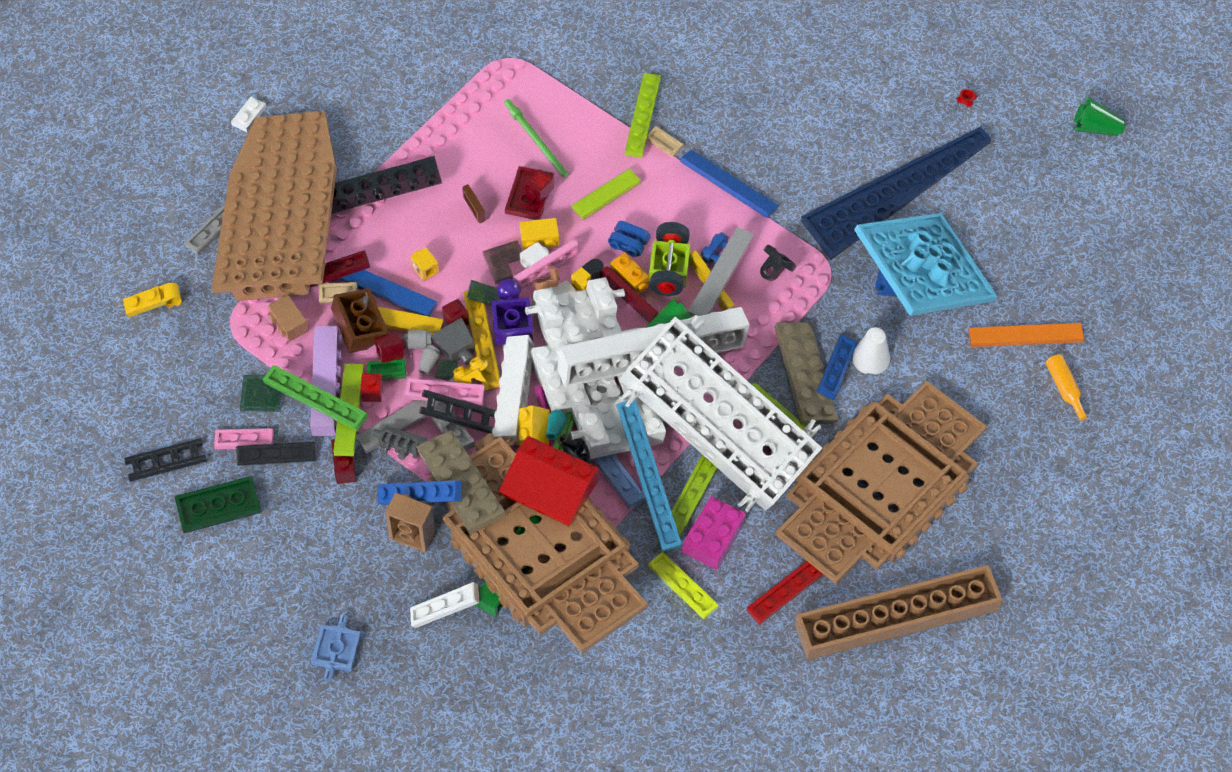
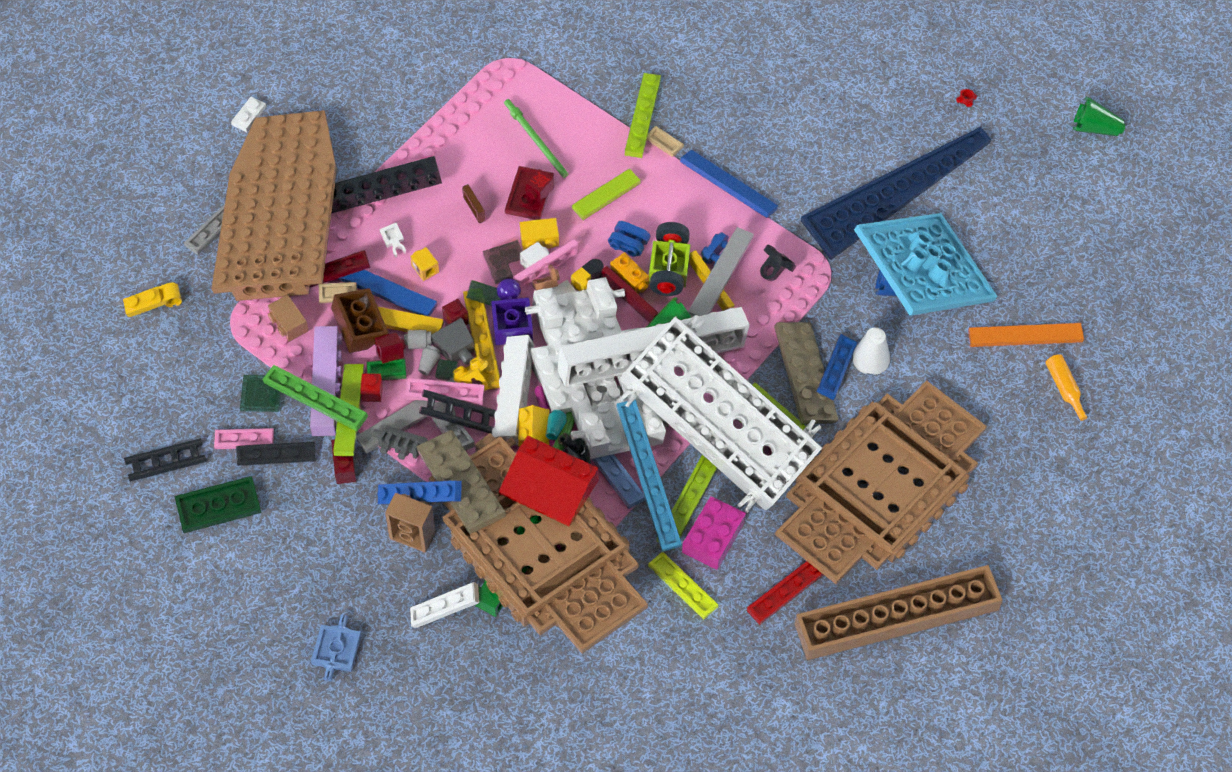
none -> white plate [379,223,406,258]

